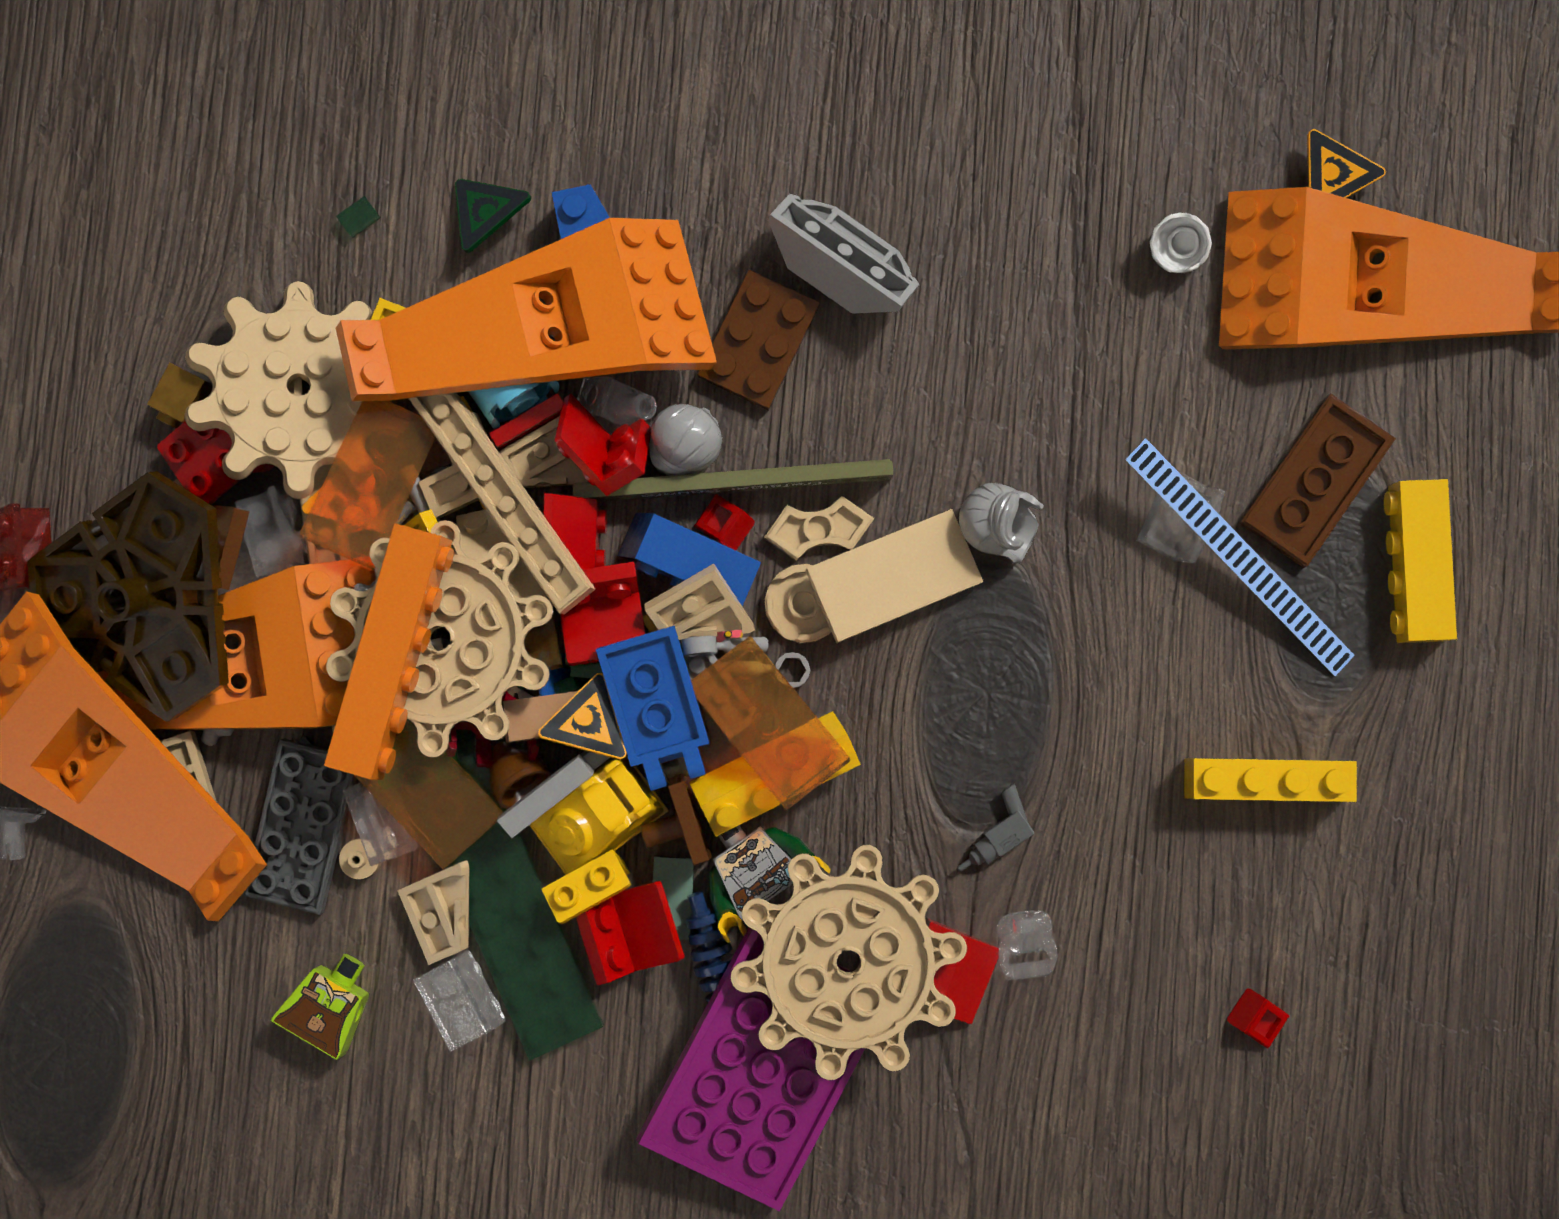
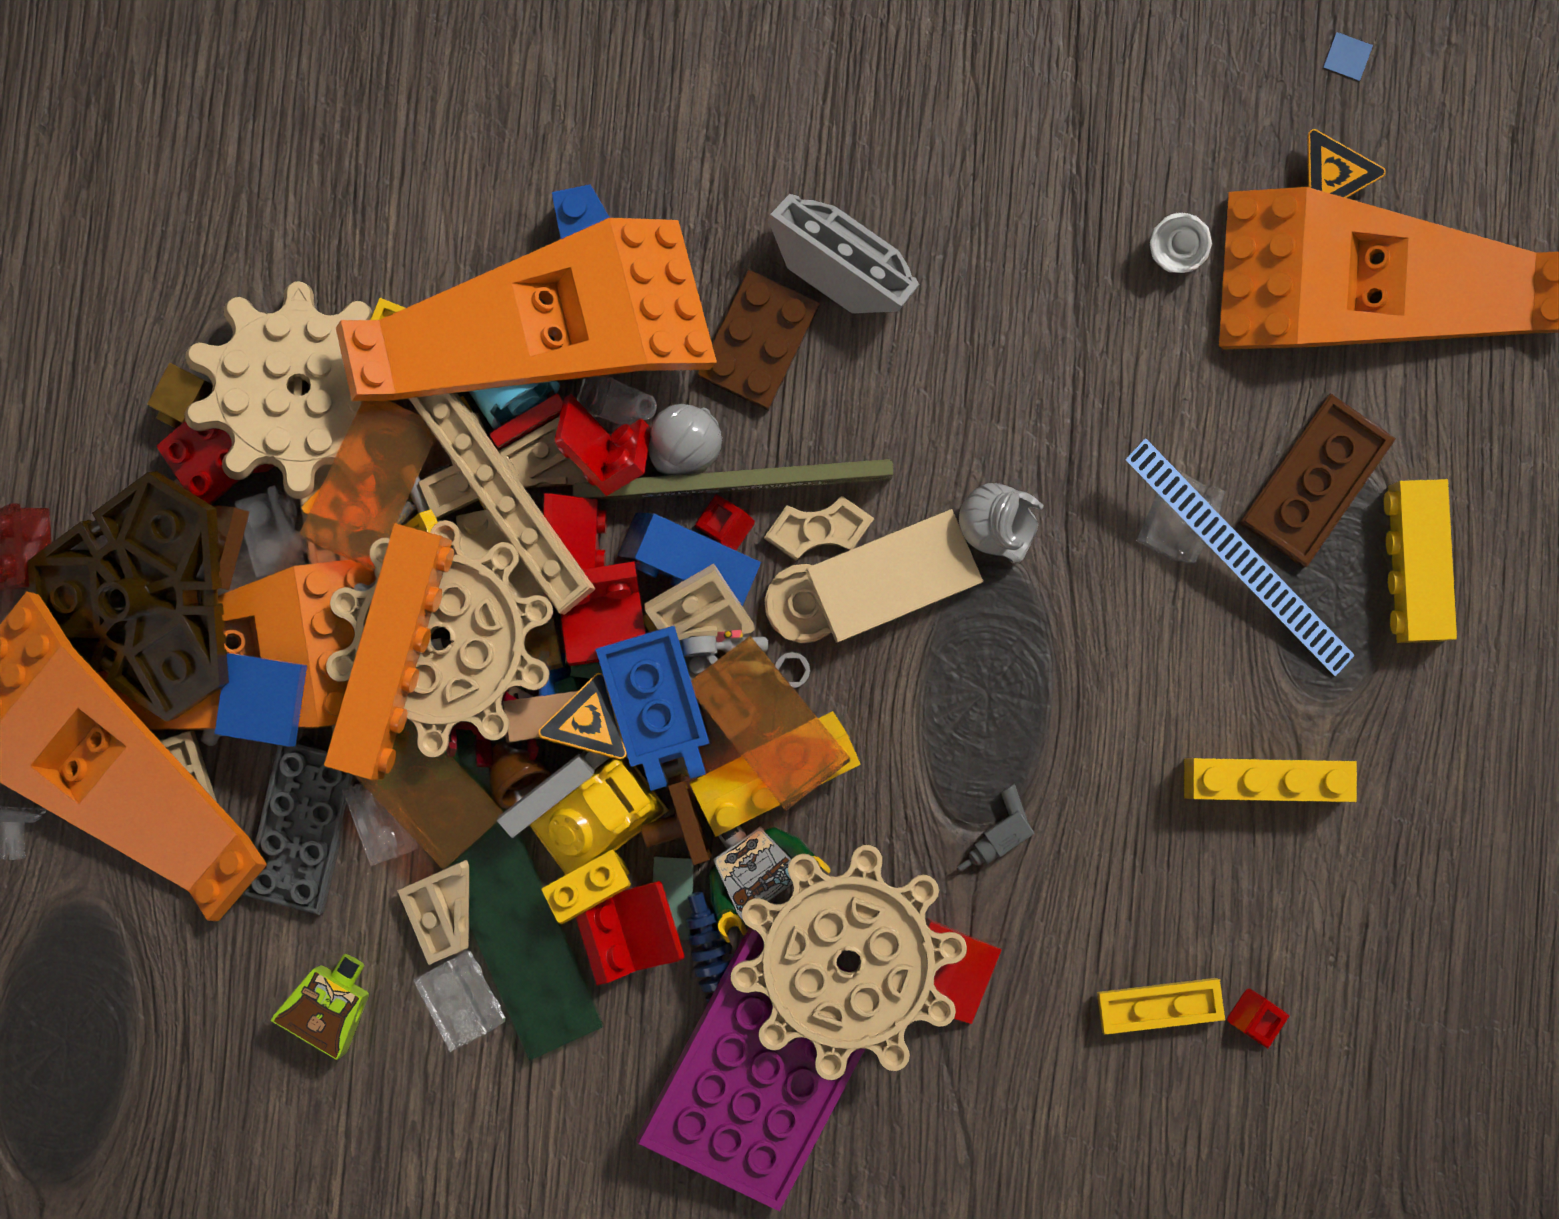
clear green piece [336,196,381,238] -> none
tan tile [339,838,382,879] -> none
black piece [455,179,531,253] -> none
clear piece [997,910,1058,980] -> none
none -> blue tile [215,653,307,747]
none -> yellow plate [1097,978,1225,1034]
none -> medium blue sticker [1323,32,1373,81]

